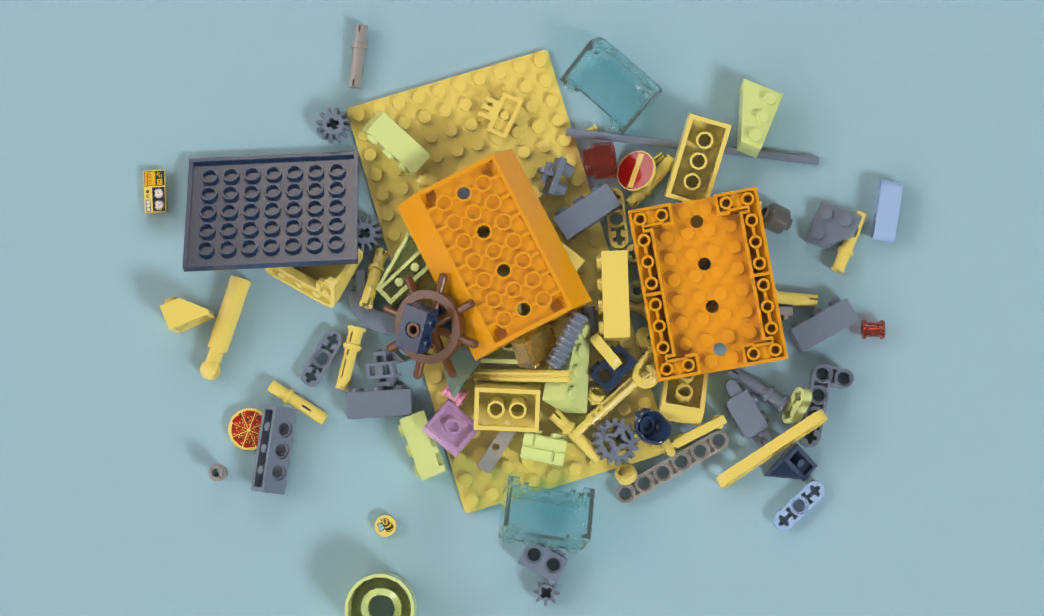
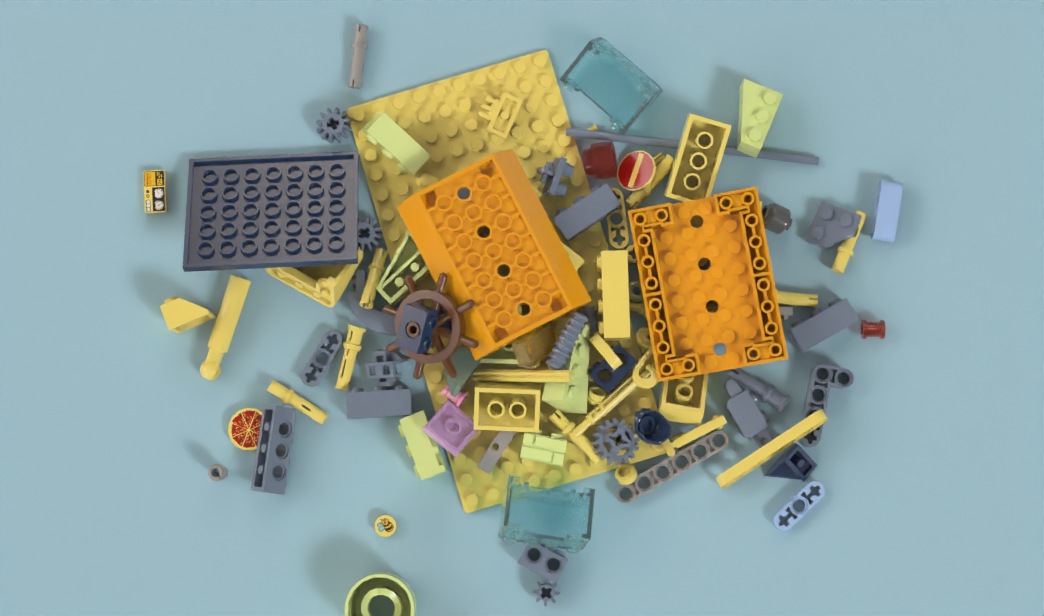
yellowish green beam [782,387,812,425] -> none

